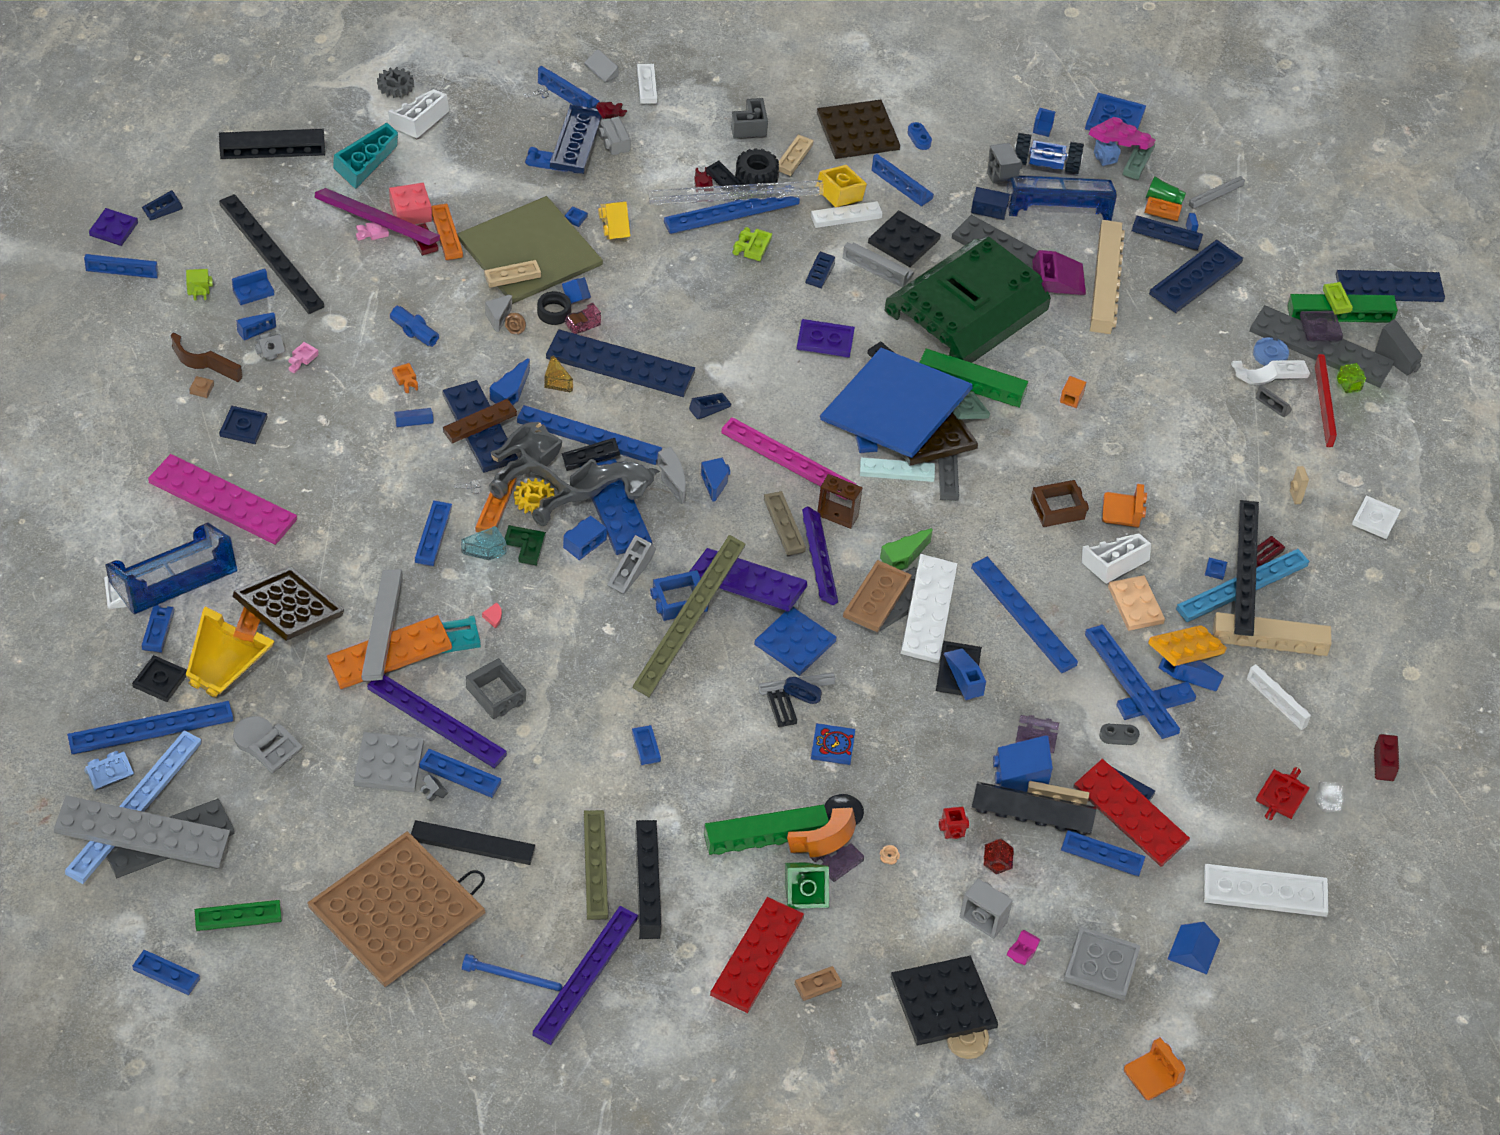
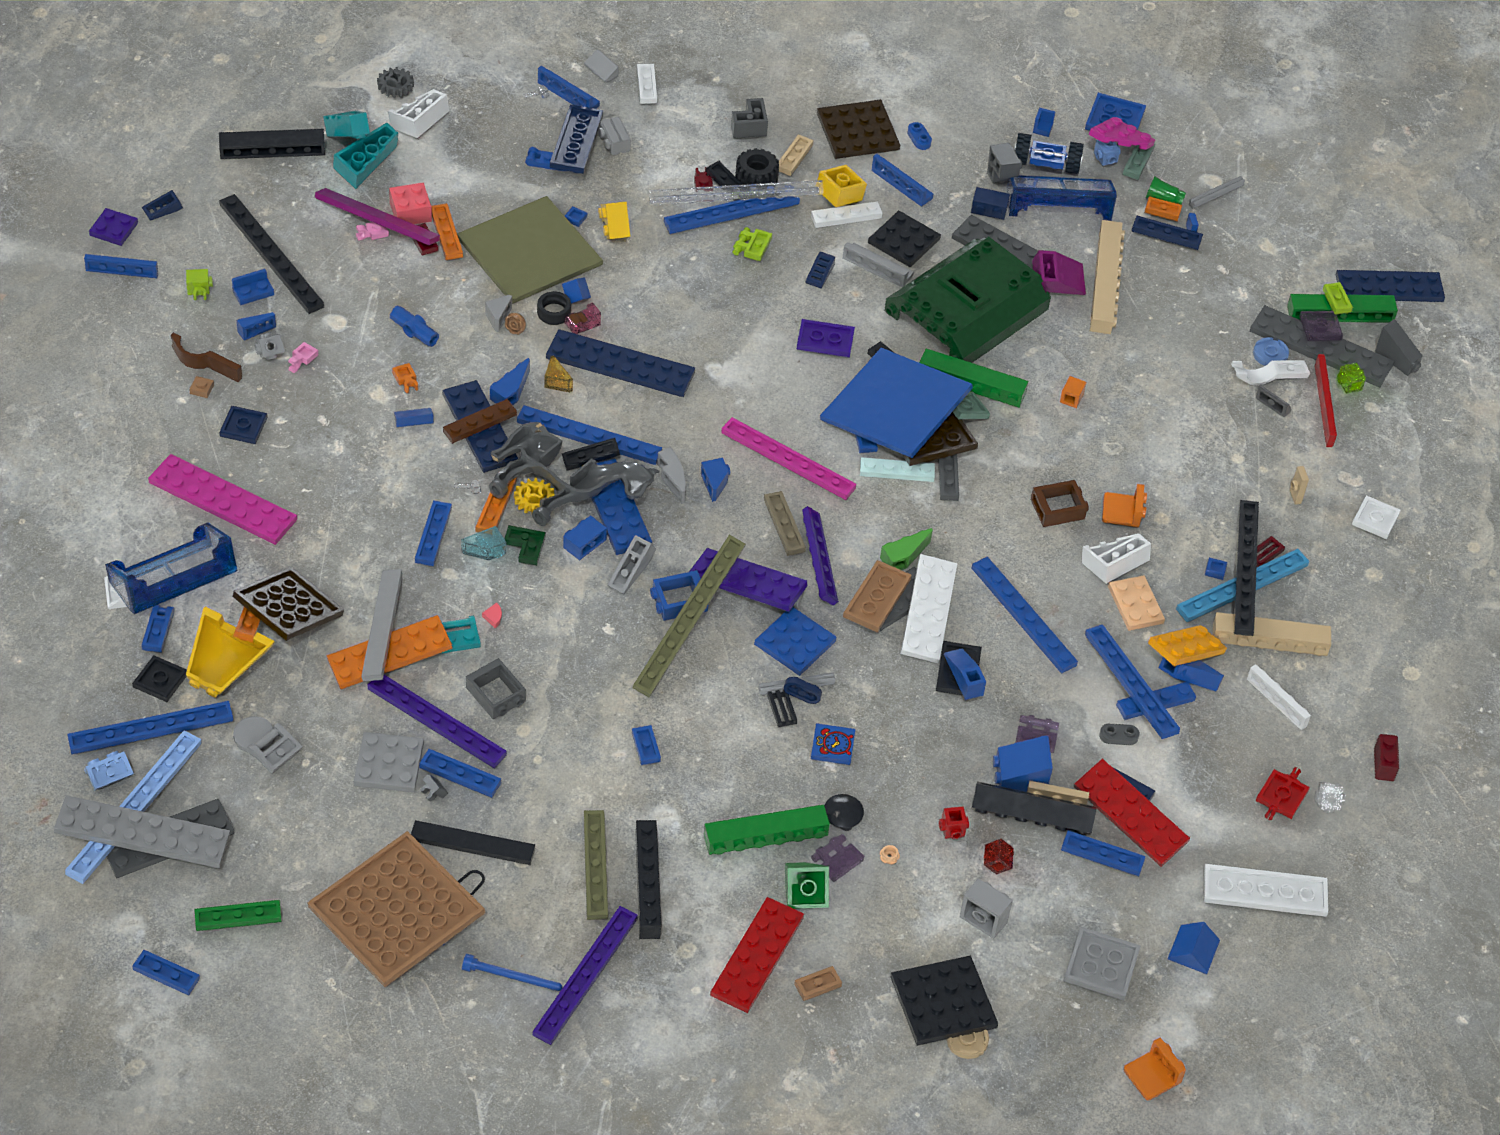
tan plate [484,260,541,288] -> none
dark red plate [596,102,627,119] -> none
dark blue slope [689,393,732,419] -> none
orange arch [787,808,856,858] -> none
reddish brown window [817,474,863,529] -> none
dark pink bracket [1007,930,1040,966] -> none
dark blue plate [1149,239,1243,313] -> none
none -> teal wedge [323,110,370,139]

